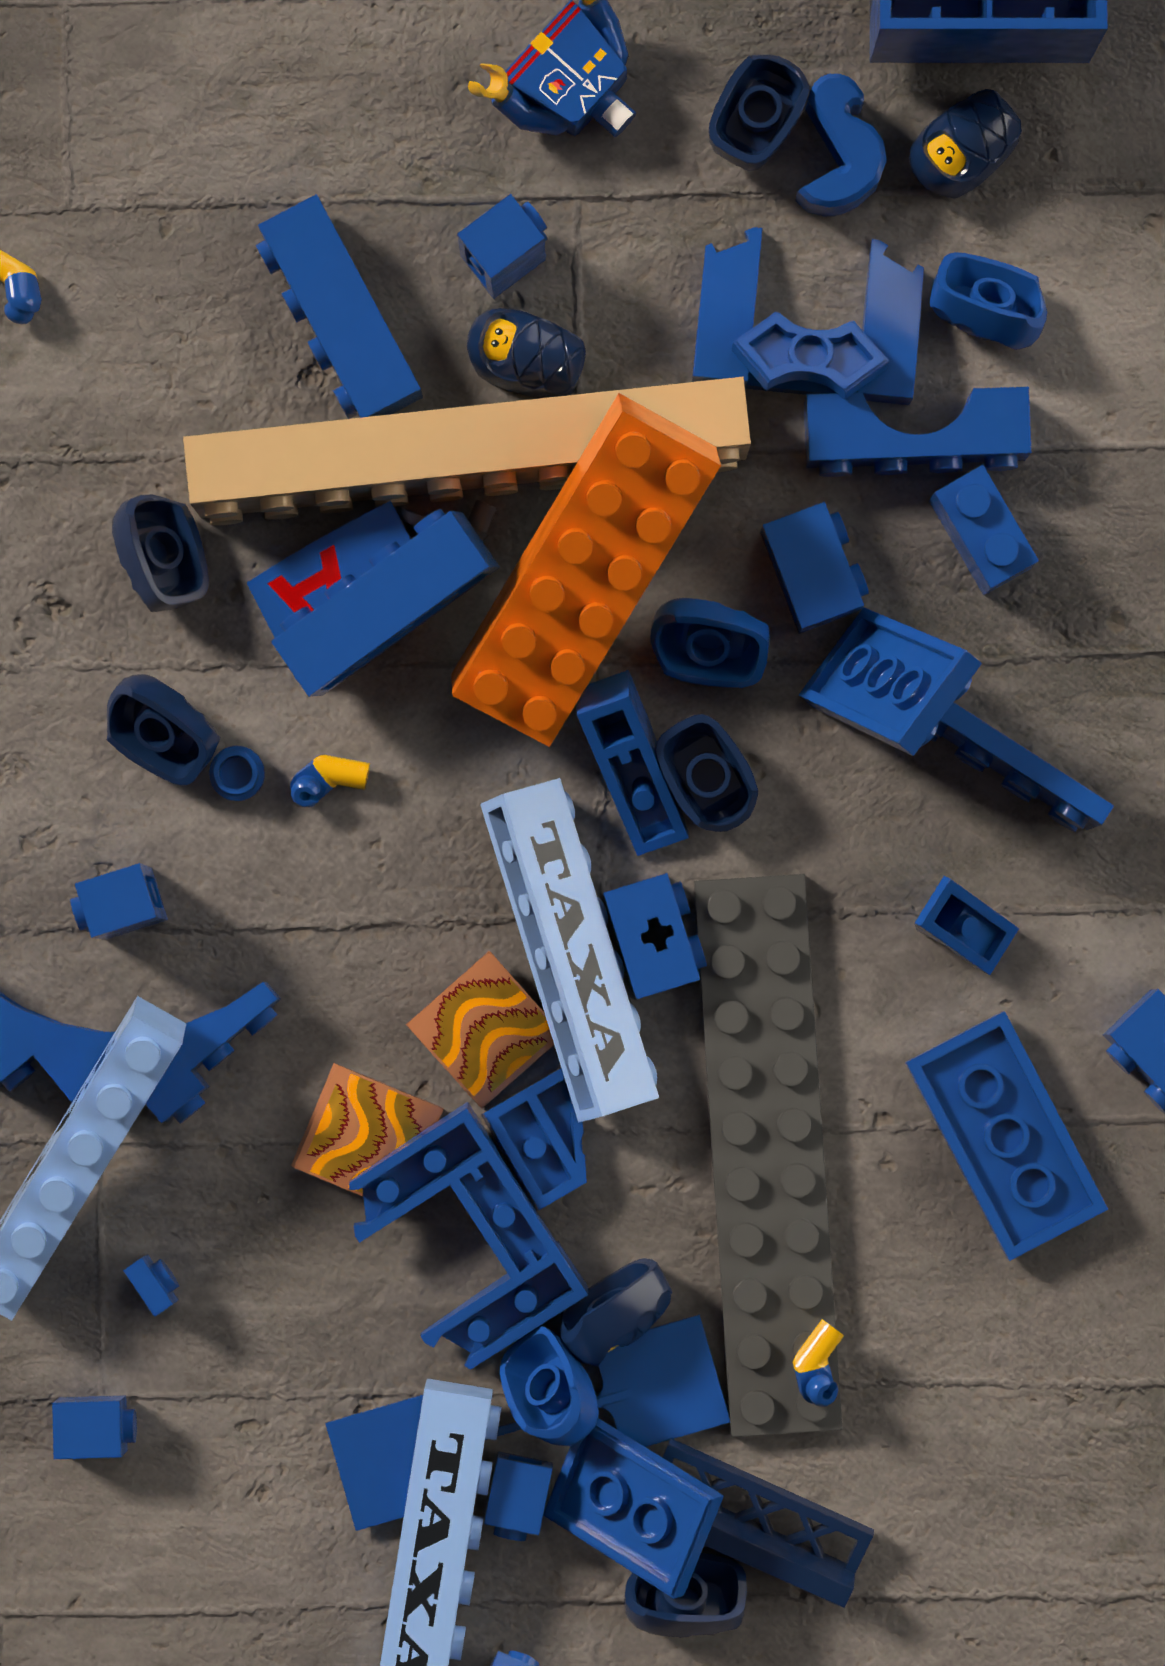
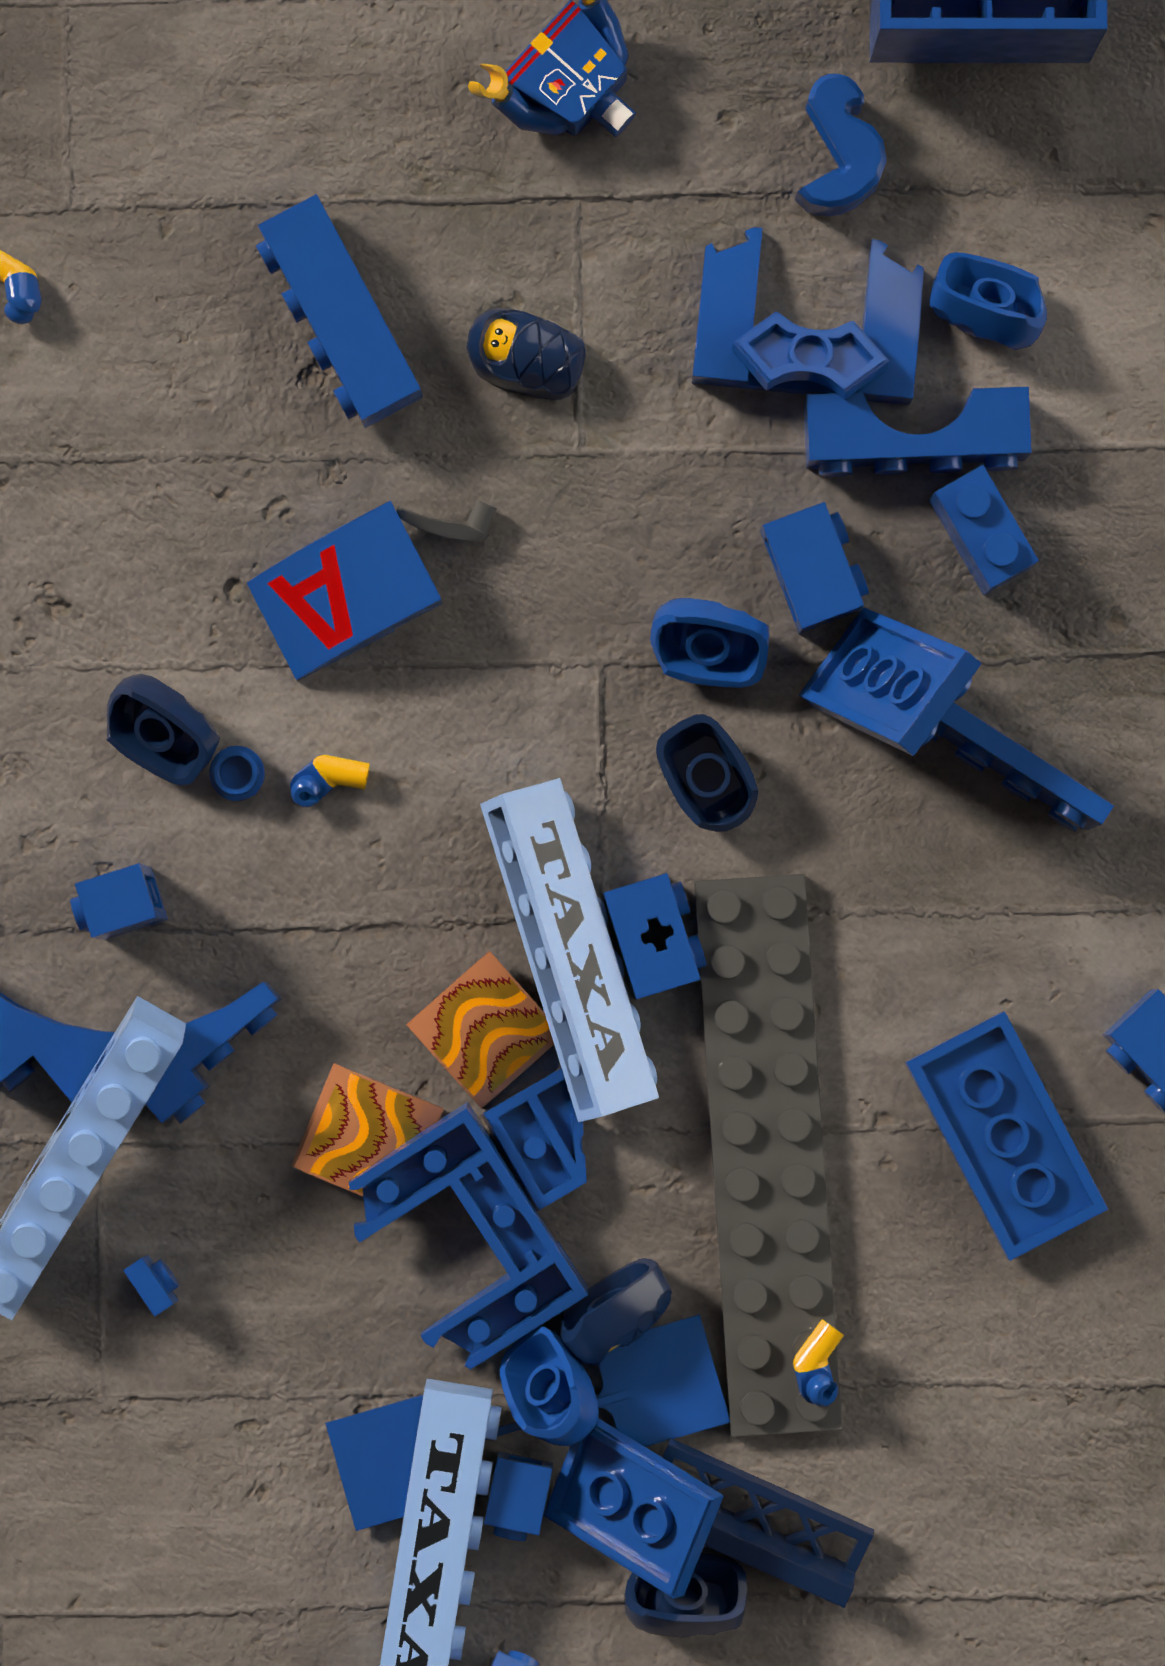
blue brick [52,1395,137,1459] -> none
dark blue piece [112,494,209,612] -> none
tan brick [183,377,751,525] -> none
blue brick [271,509,501,697] -> none
orange brick [451,393,721,747] -> none
blue brick [457,194,548,299] -> none
blue slope [577,670,689,856] -> none
dark blue piece [709,55,810,171] -> none
dark blue piece [910,89,1022,199] -> none
blue slope [914,876,1019,975] -> none

